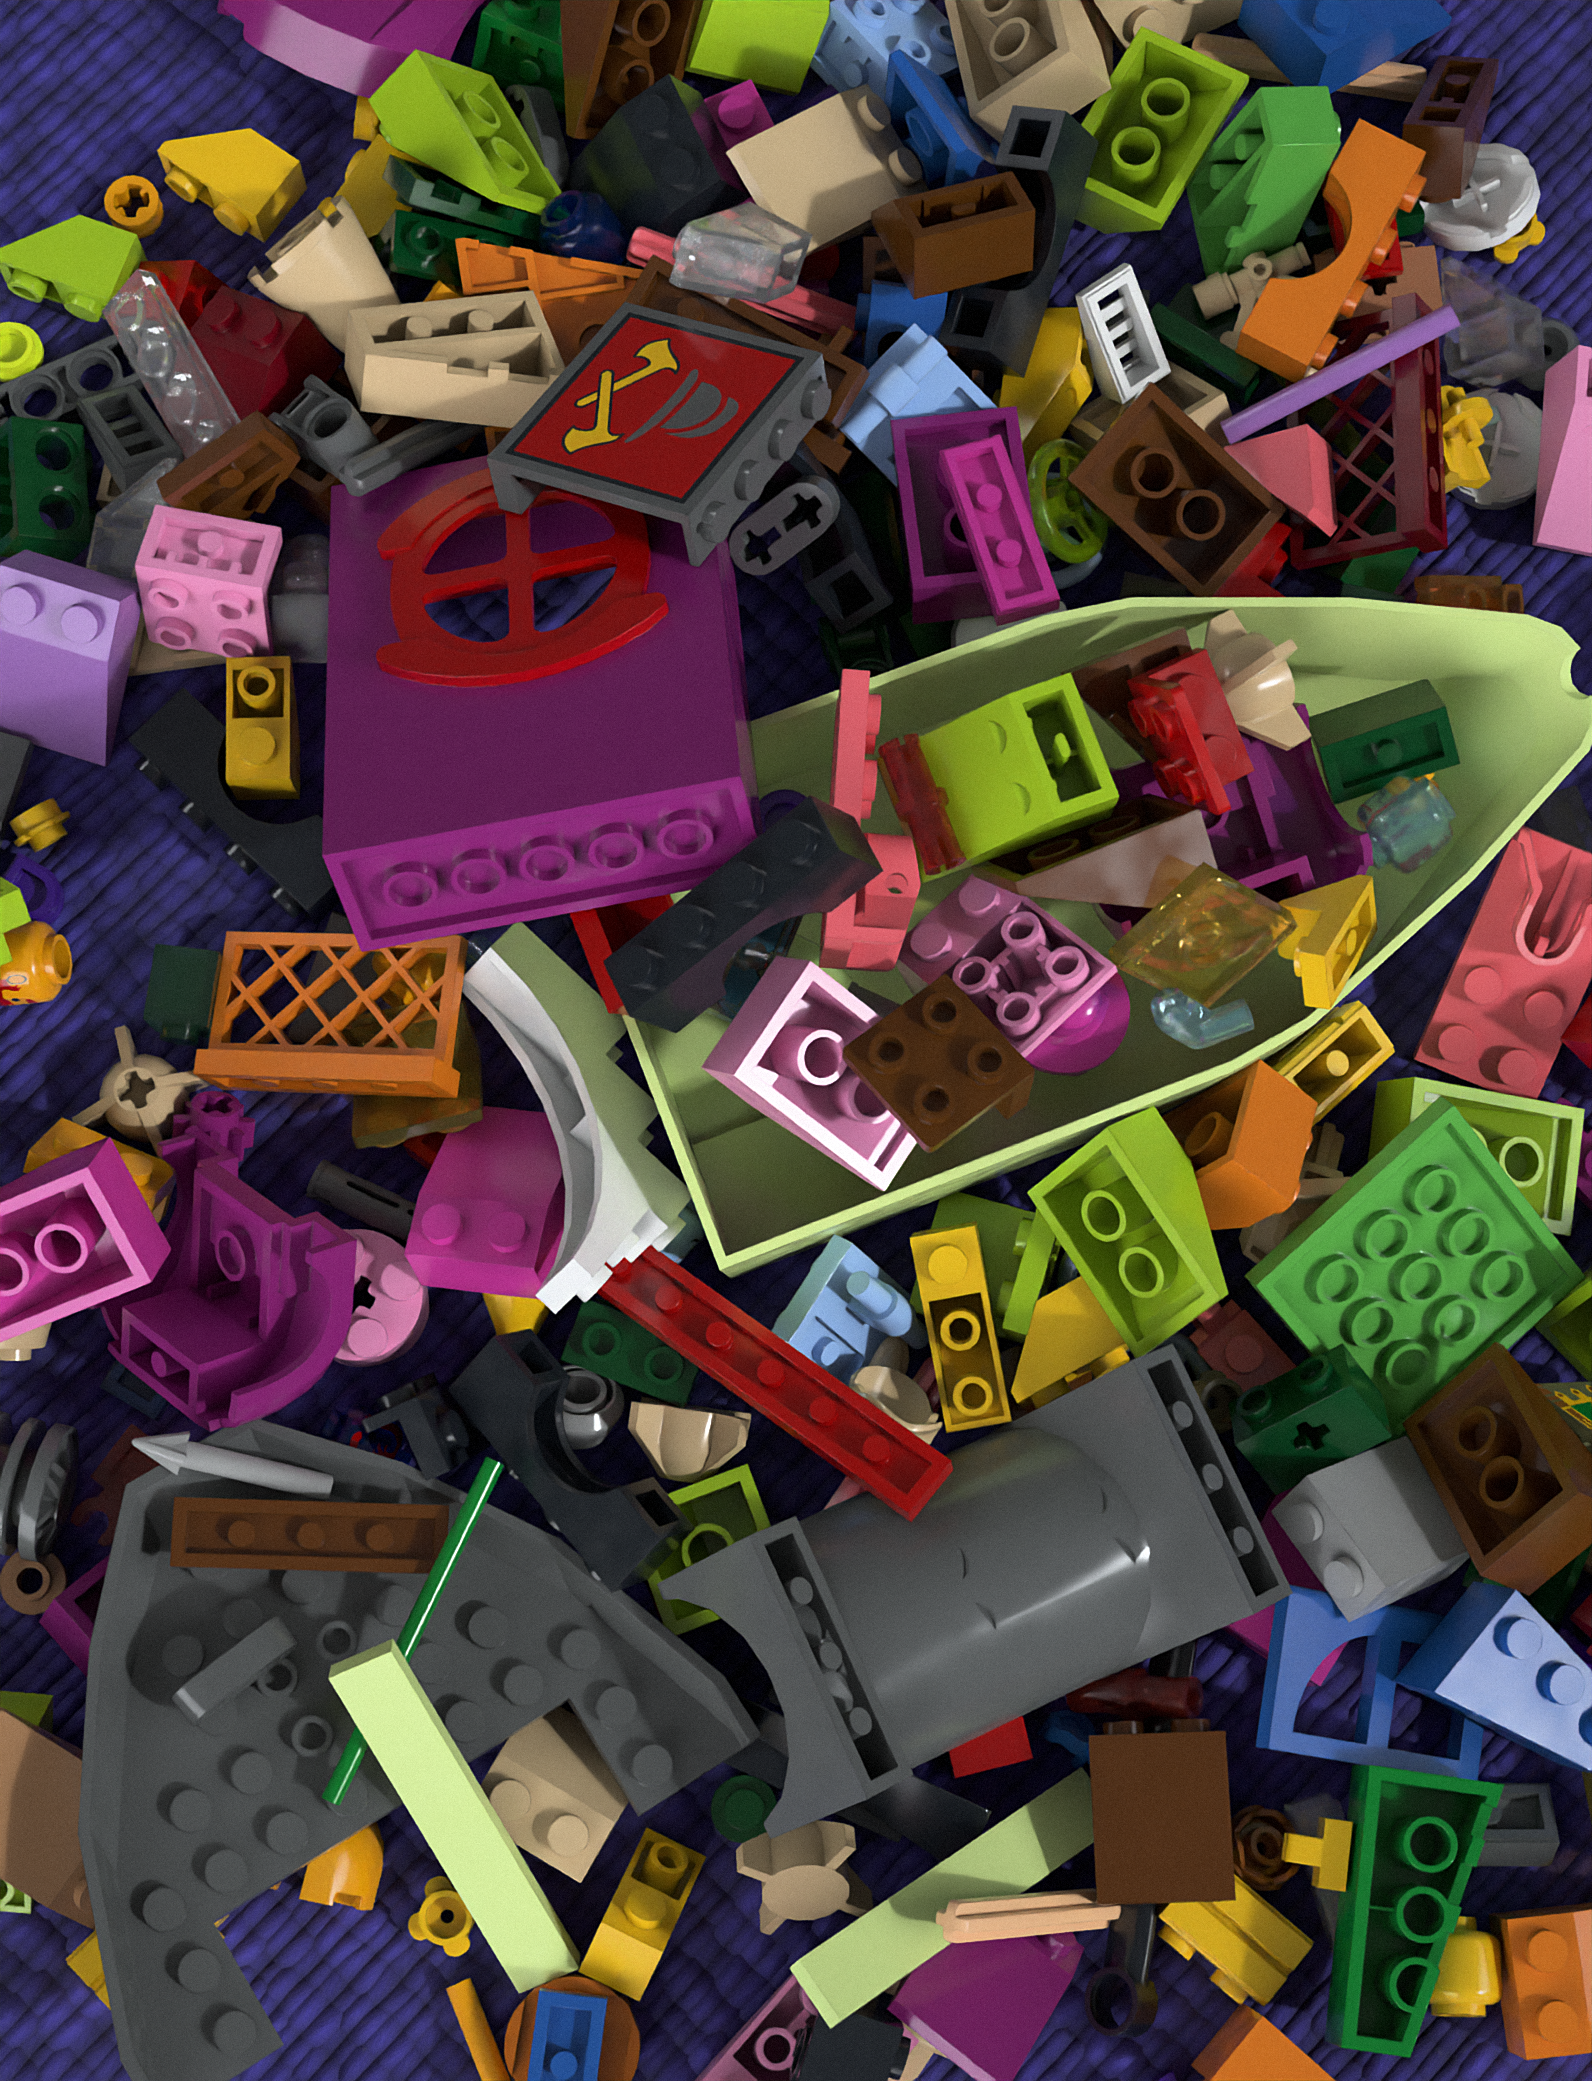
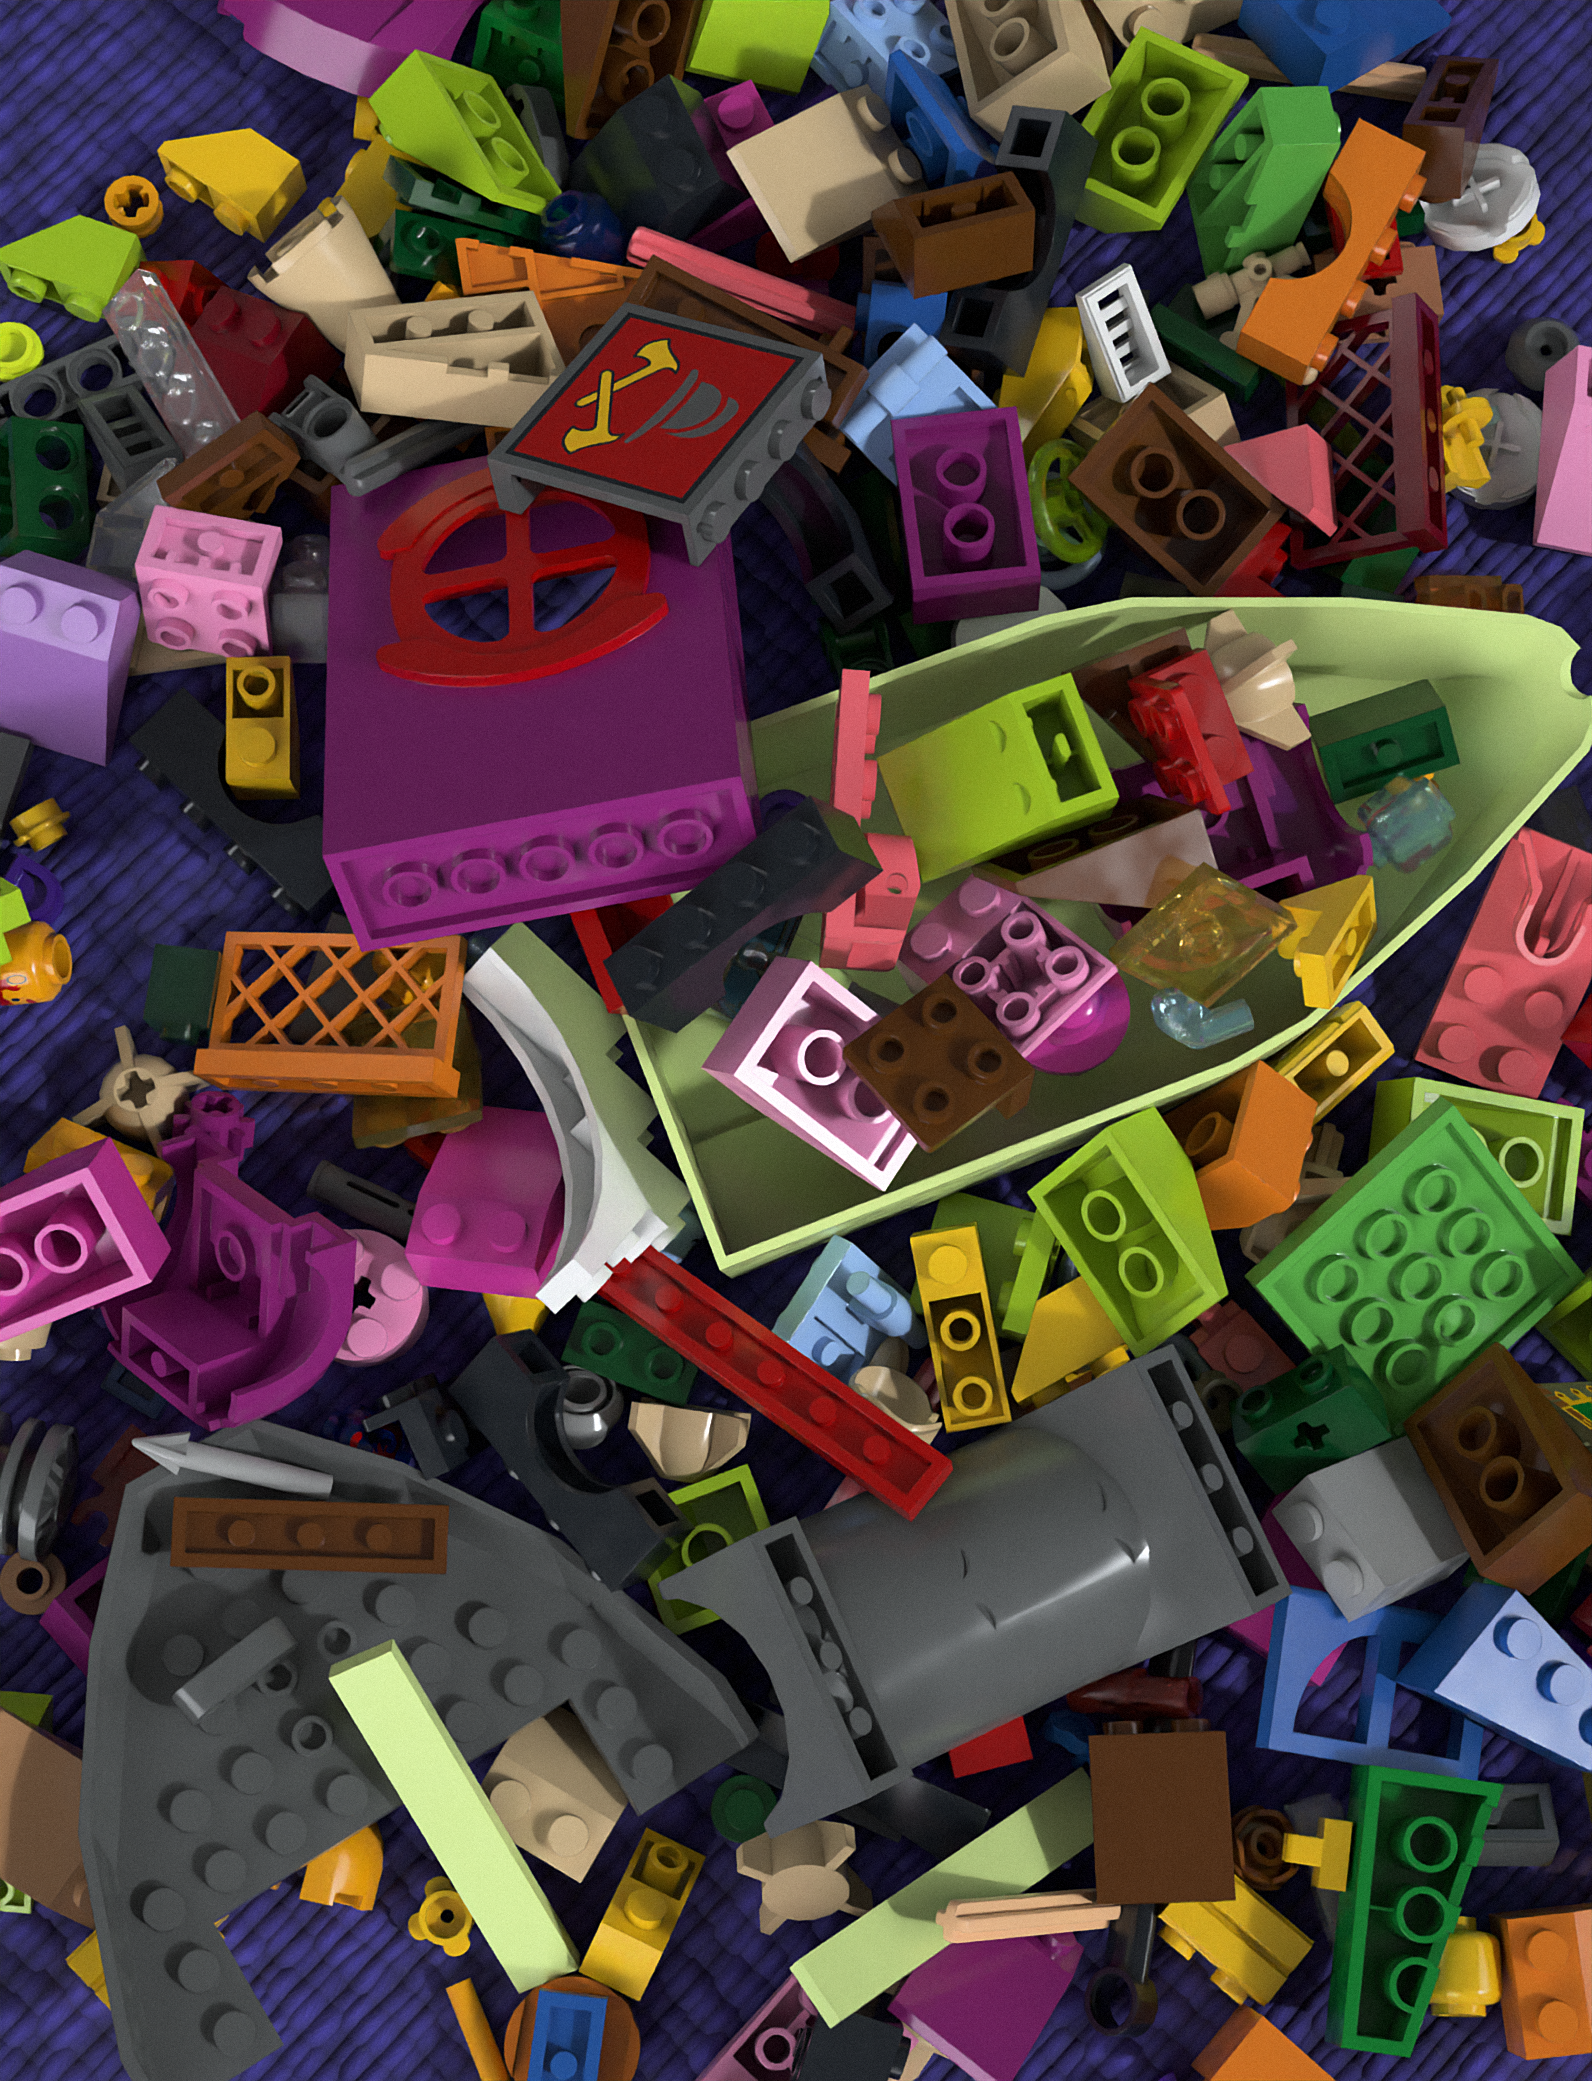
green axle [321,1457,504,1806] -> none
clear slope [669,202,813,304] -> none
dark grey beam [729,475,840,575] -> none
clear red pin [878,733,967,876] -> none
dark pink tile [939,434,1060,627] -> none
medium lavender bar [1220,303,1461,444] -> none
clear slope [1440,256,1545,389] -> none

